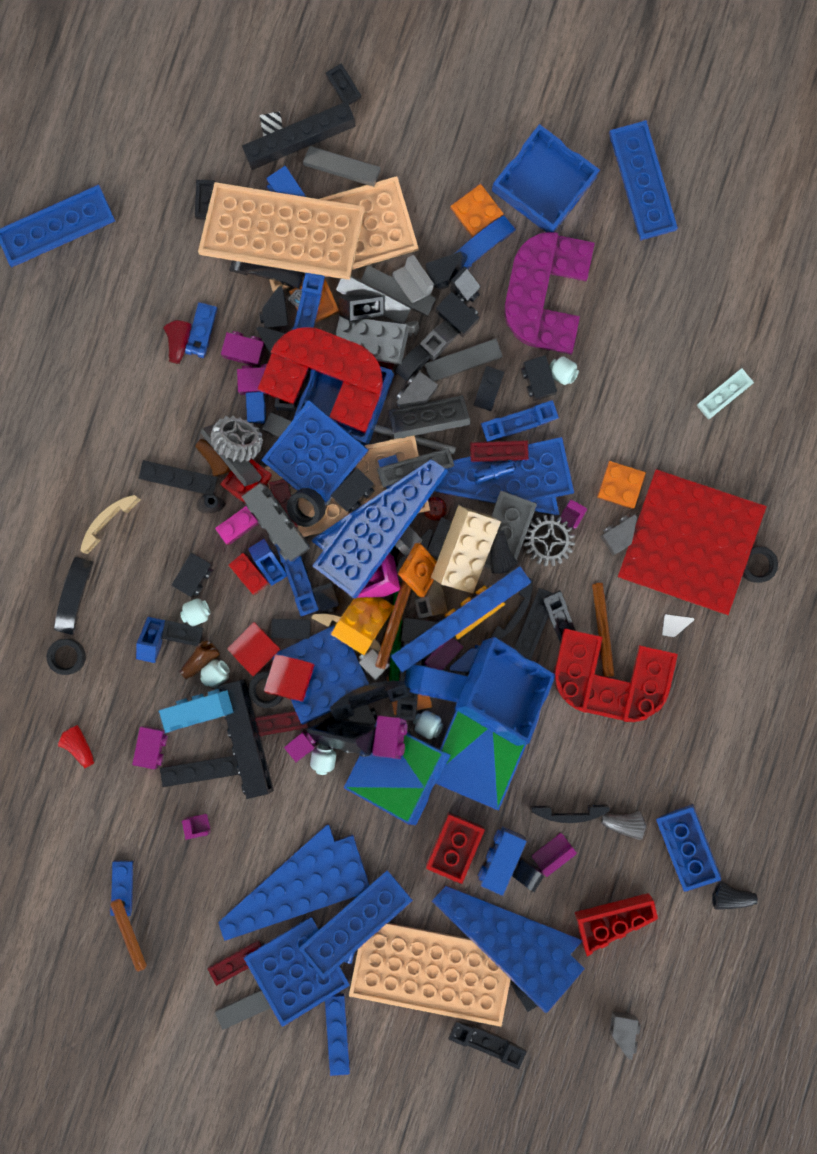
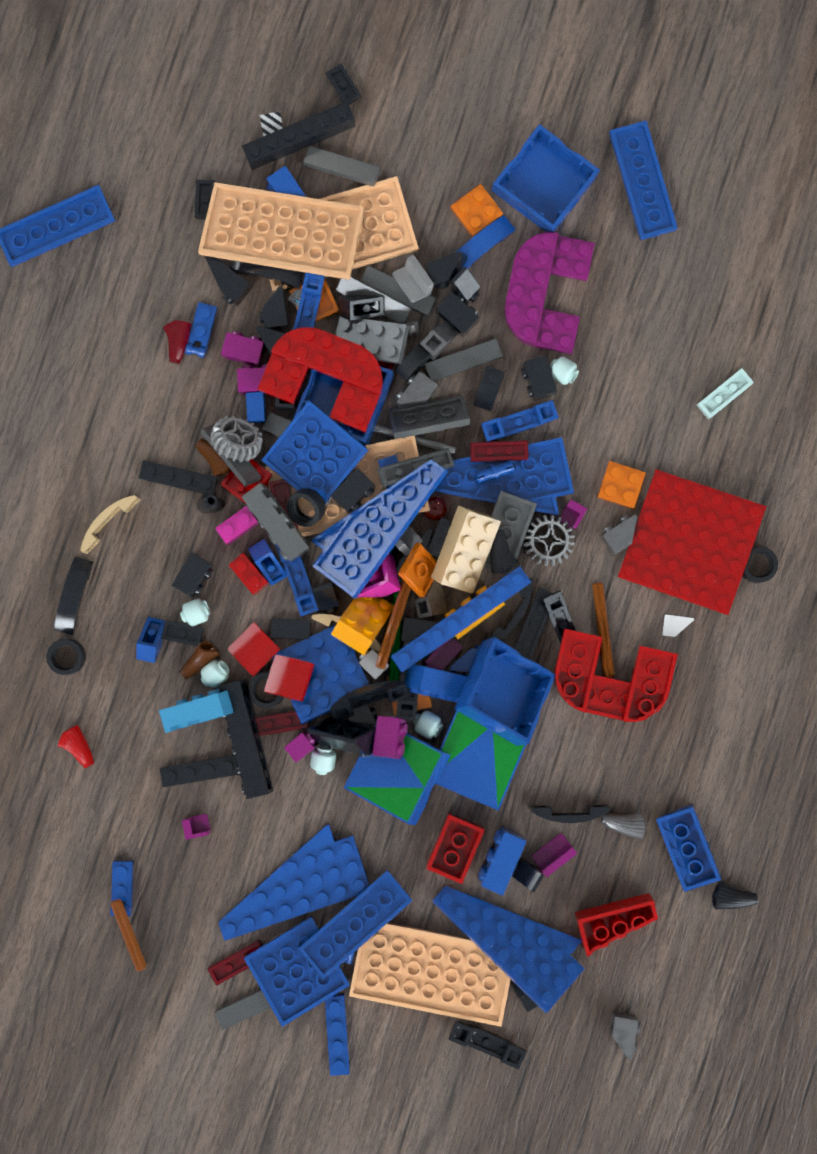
magenta brick [132,726,168,770] -> none
none -> black slope [205,256,252,306]

